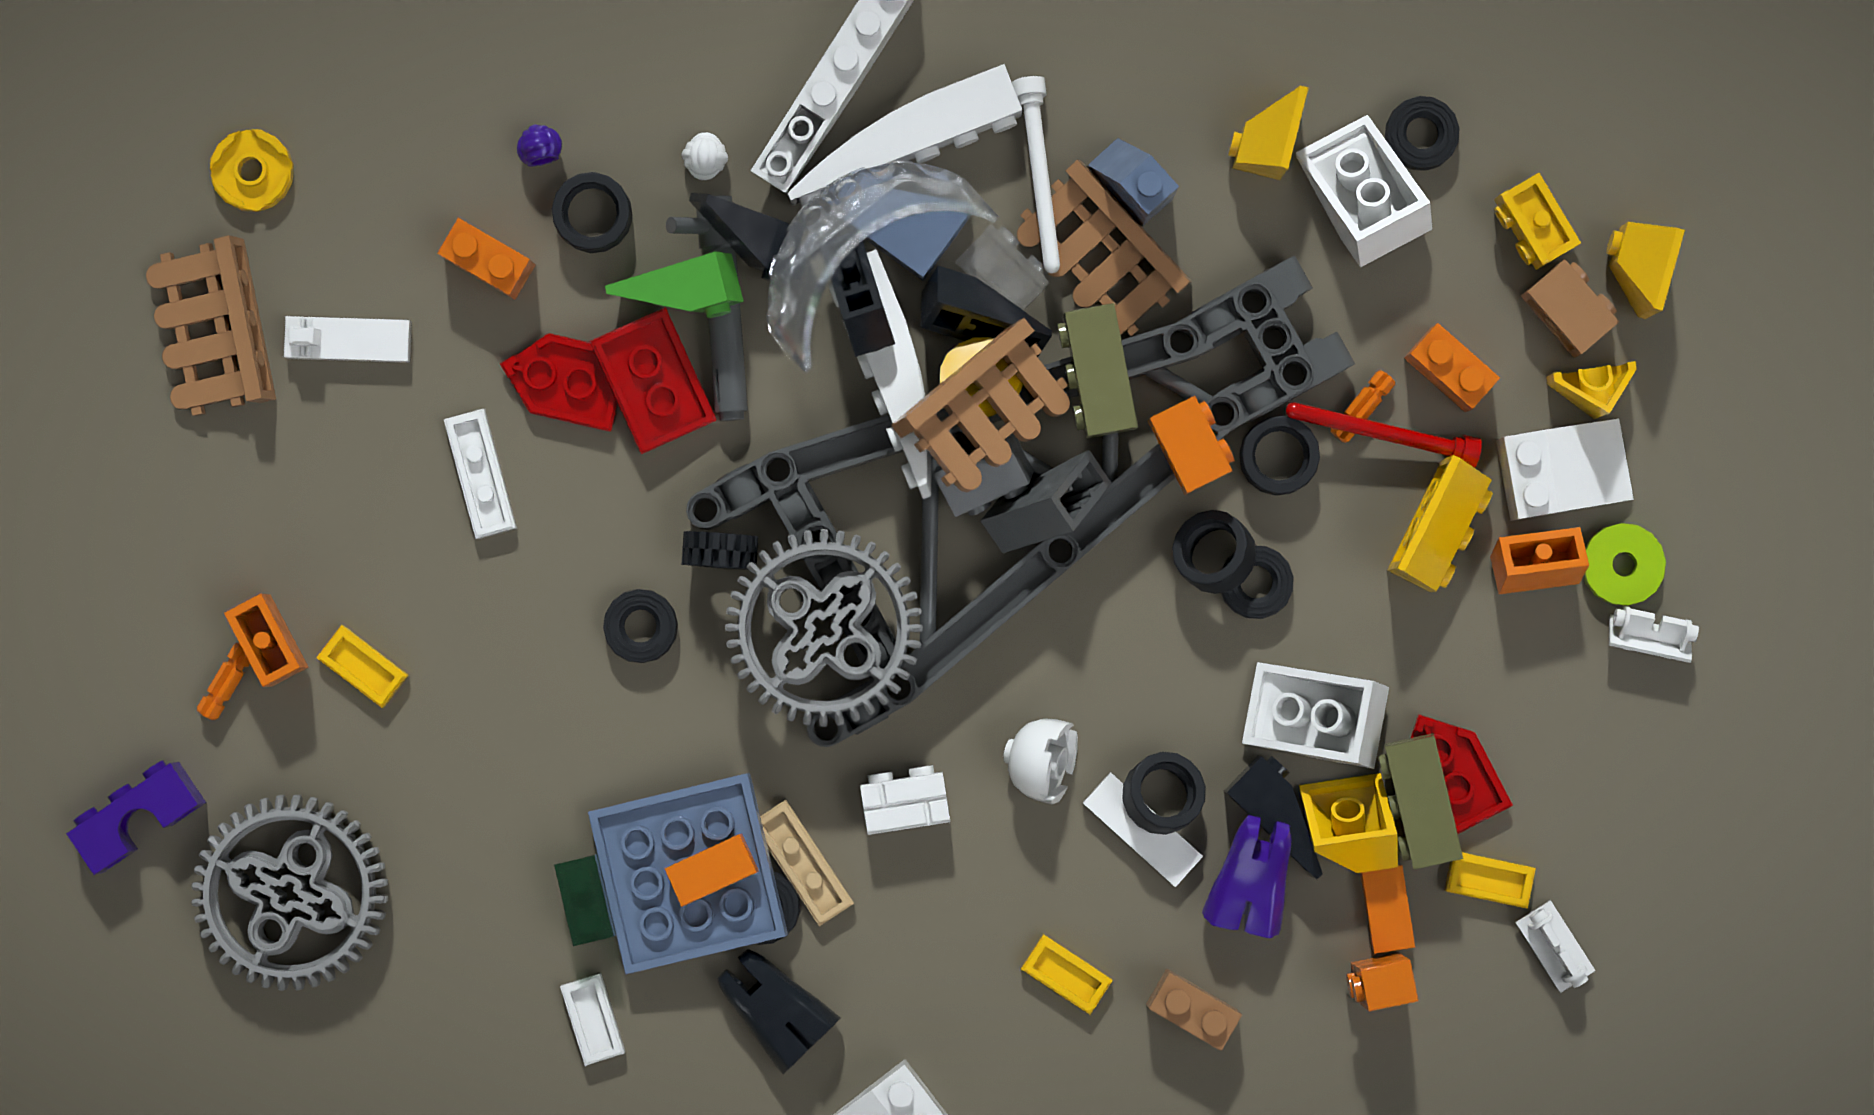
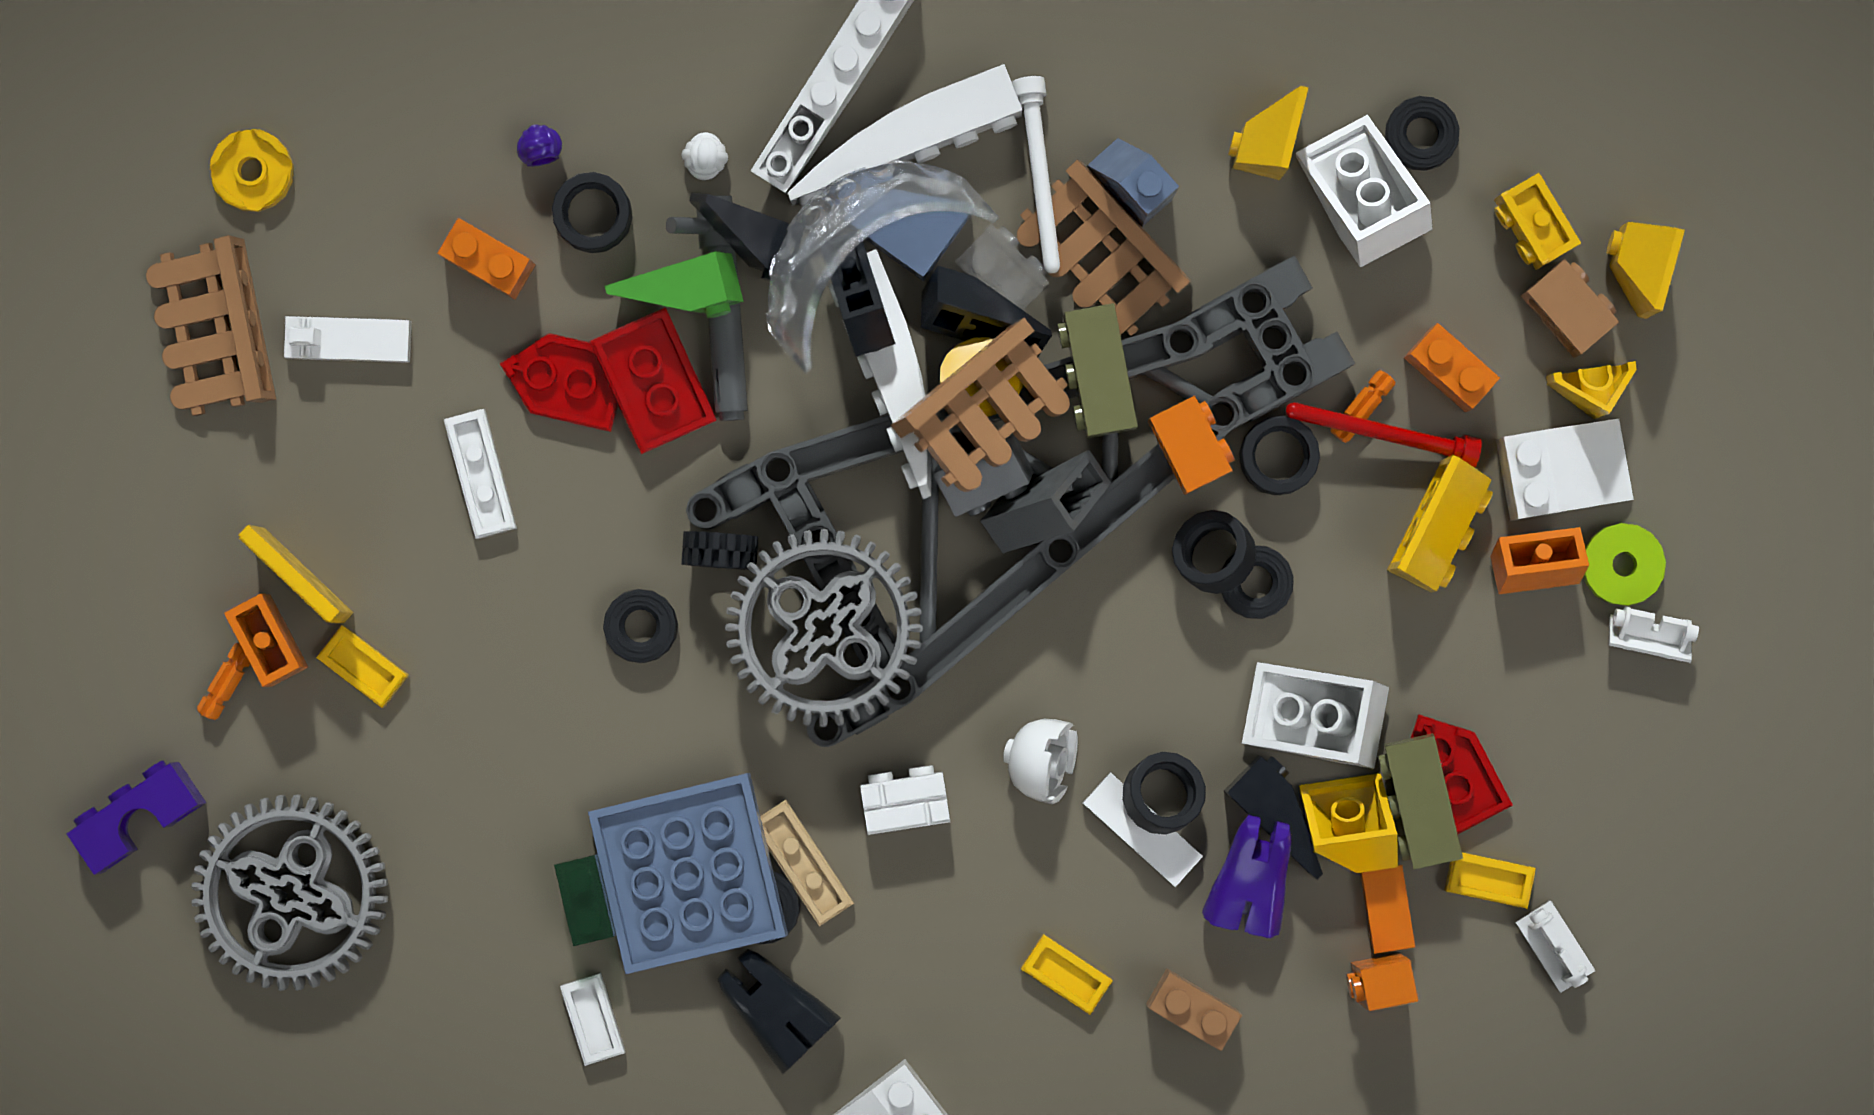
orange tile [664,834,759,907] -> none
none -> yellow tile [238,525,354,623]

